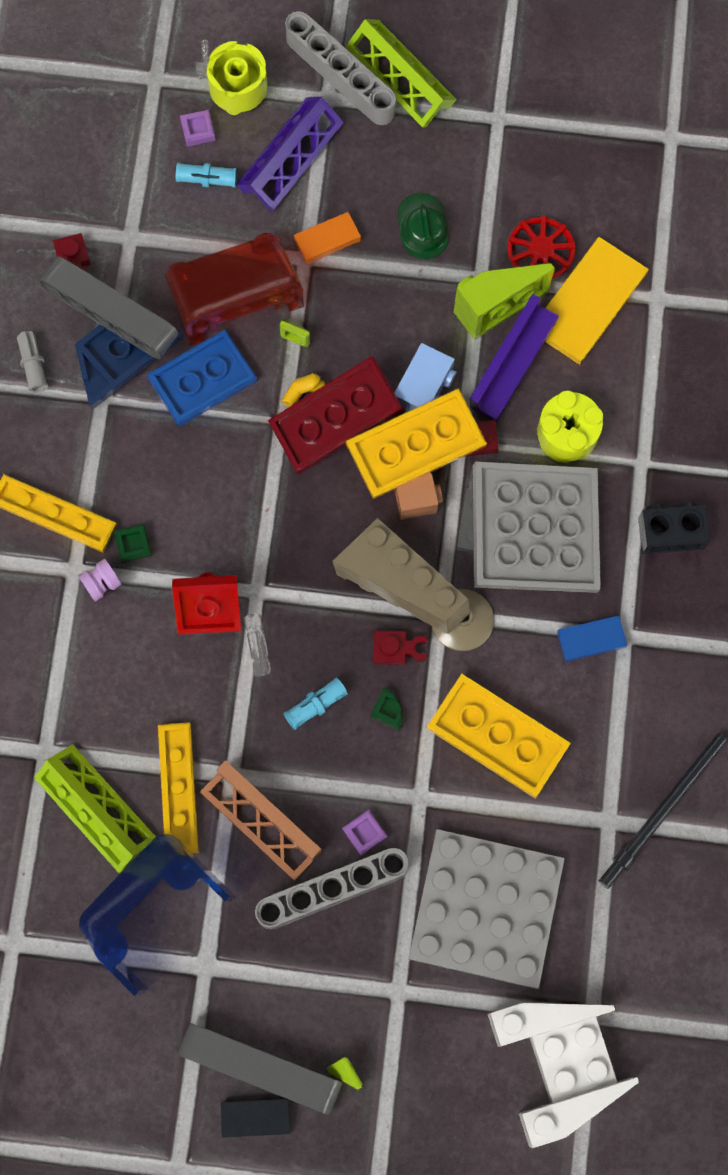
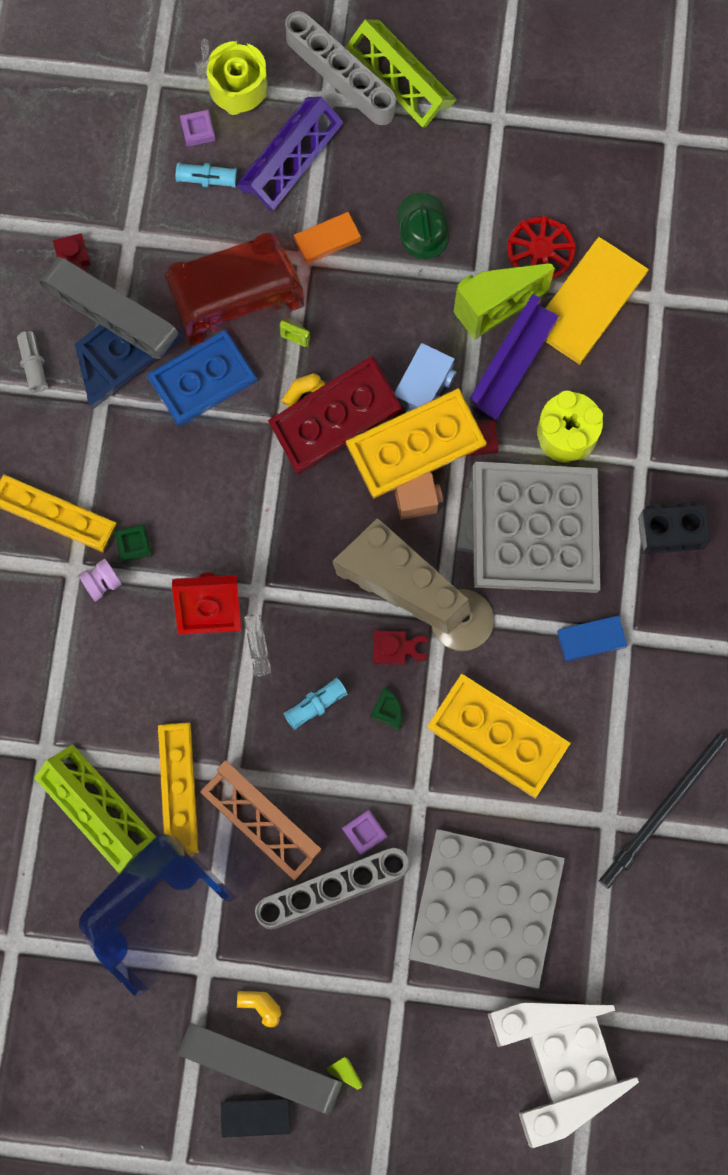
none -> yellow arm [237,991,281,1027]

